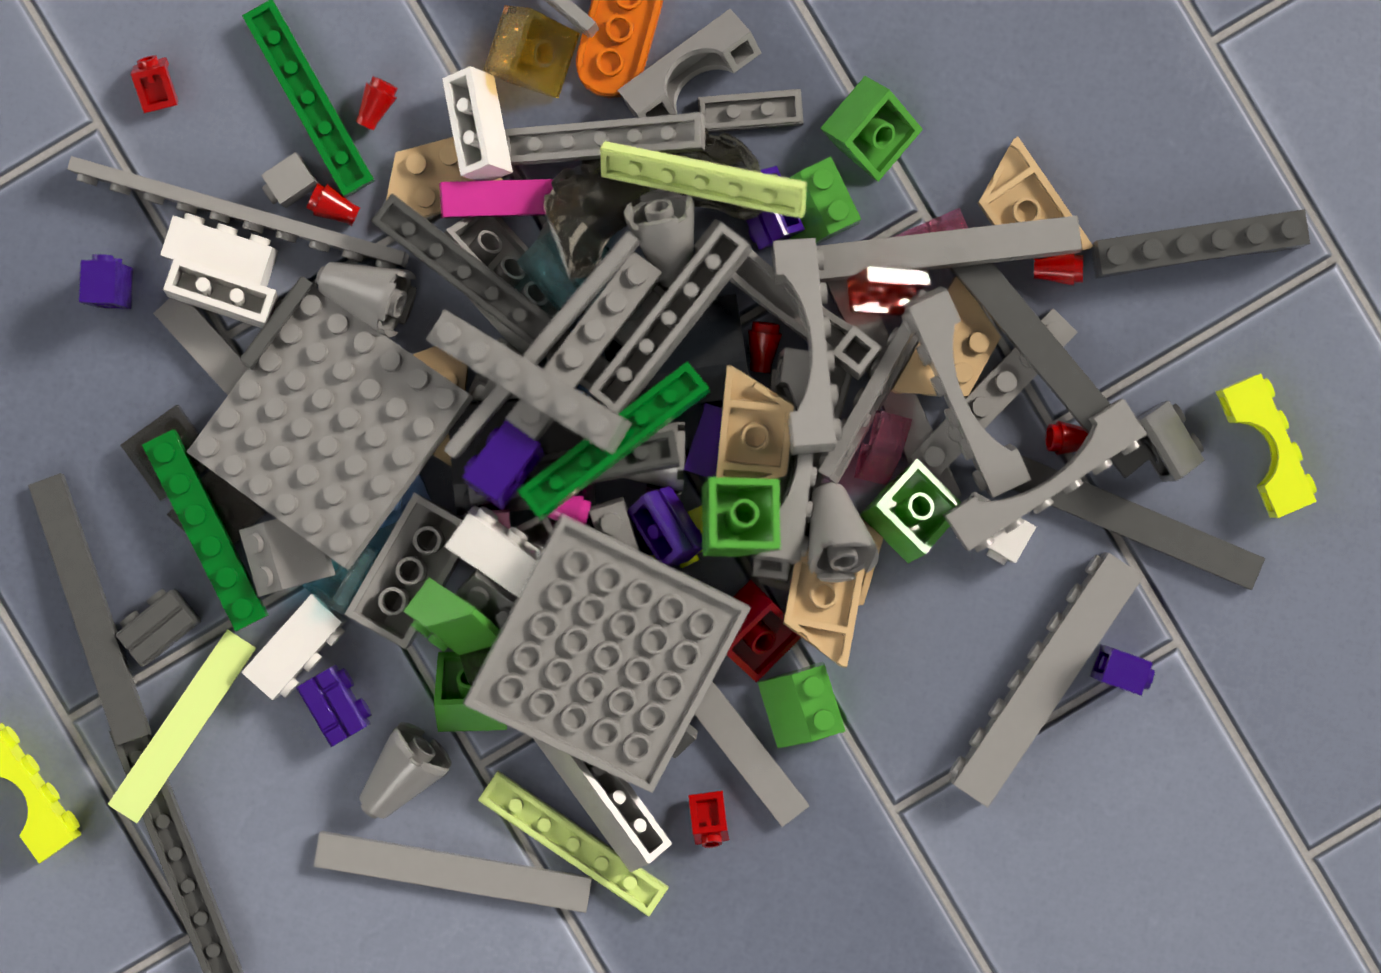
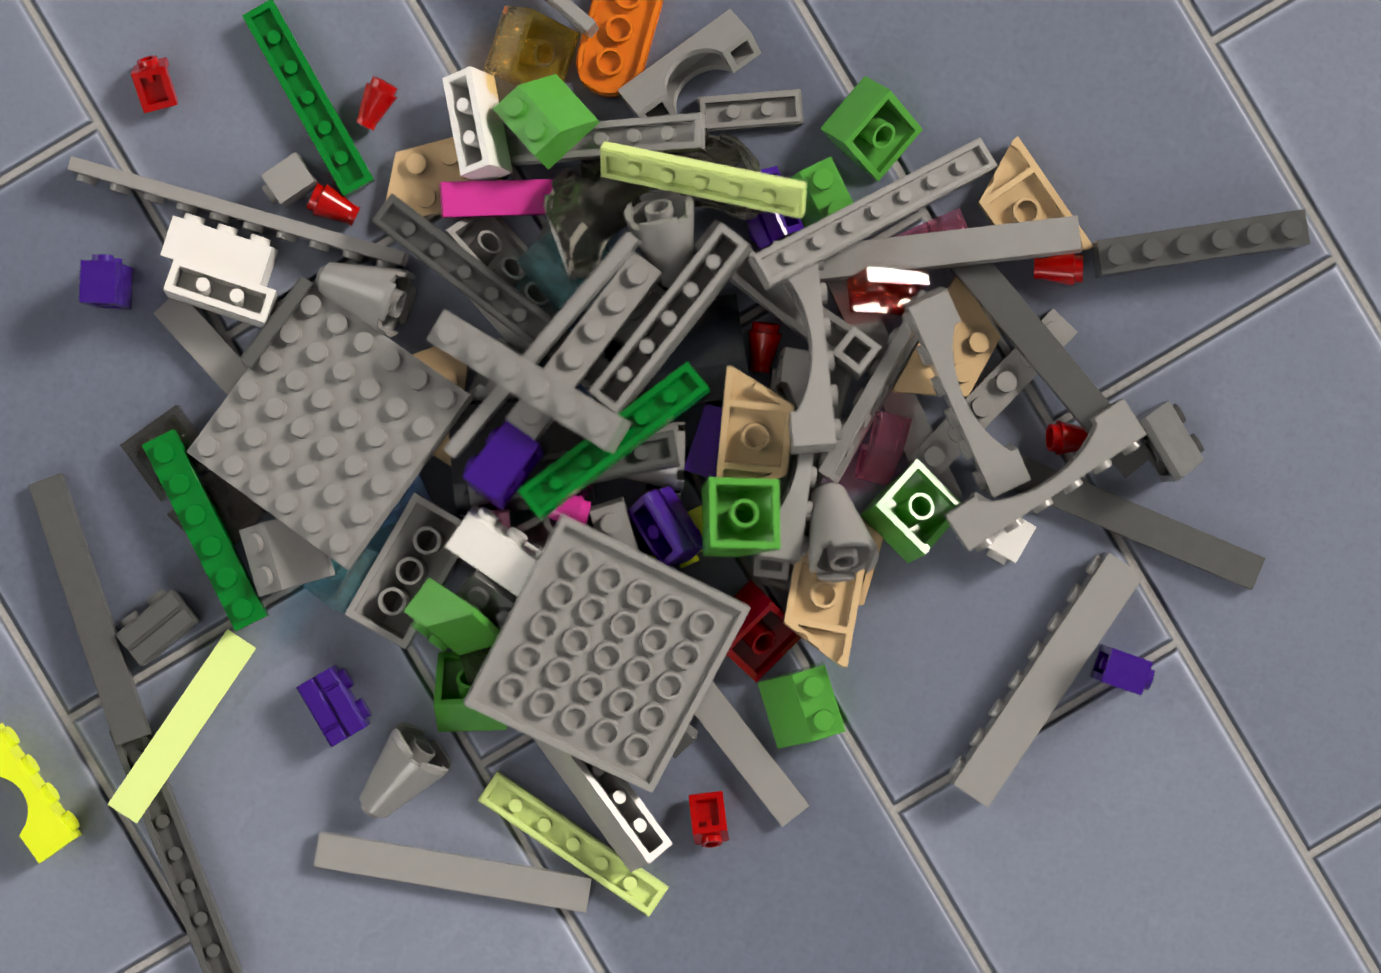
white brick [241,593,347,700] -> none
neon yellow arch [1215,374,1317,518] -> none
none -> bright green slope [493,74,600,170]
none -> light grey tile [748,137,998,290]

